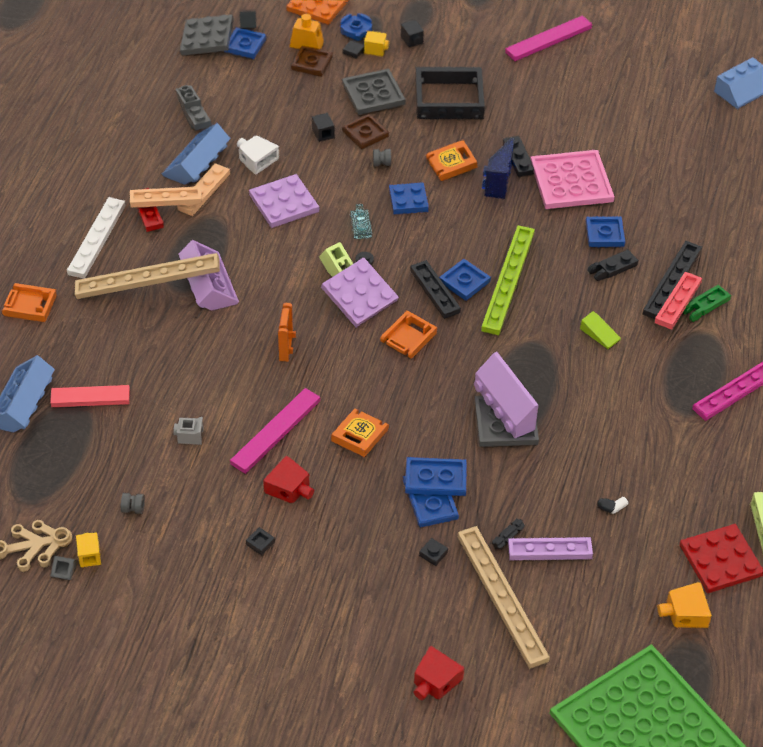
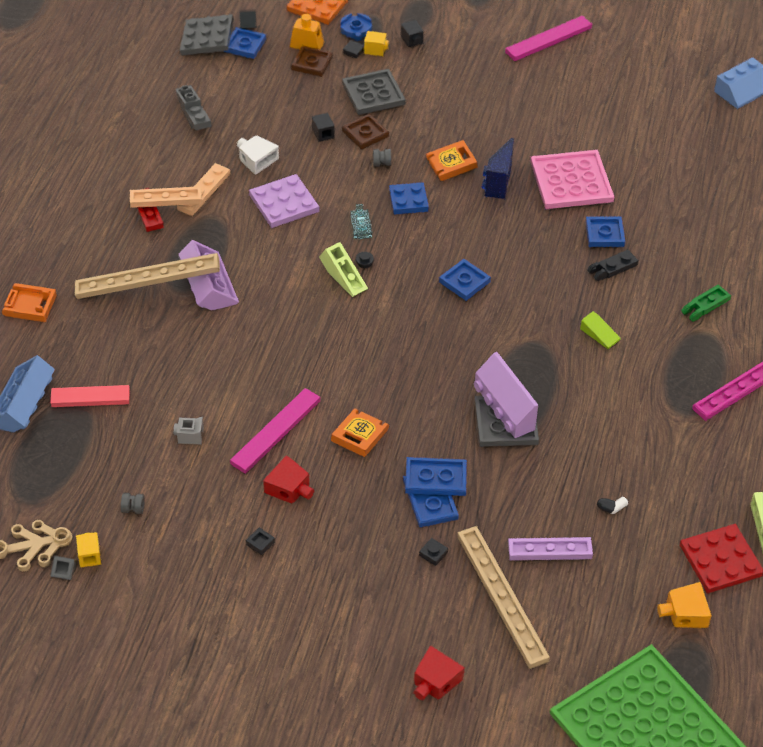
white plate [67,197,126,279] -> none
medium blue slope [162,123,230,185] -> none
orange container [278,303,296,362] -> none
lavender plate [321,258,399,327] -> none
orange container [380,311,437,359] -> none
black plate [410,260,461,319] -> none
black window [415,67,485,119] -> none
lime plate [481,225,535,335] -> none
black axle [492,519,525,550] -> none
black plate [503,136,534,177] -> none
black plate [642,240,702,319] -> none
coral plate [655,272,702,330] -> none

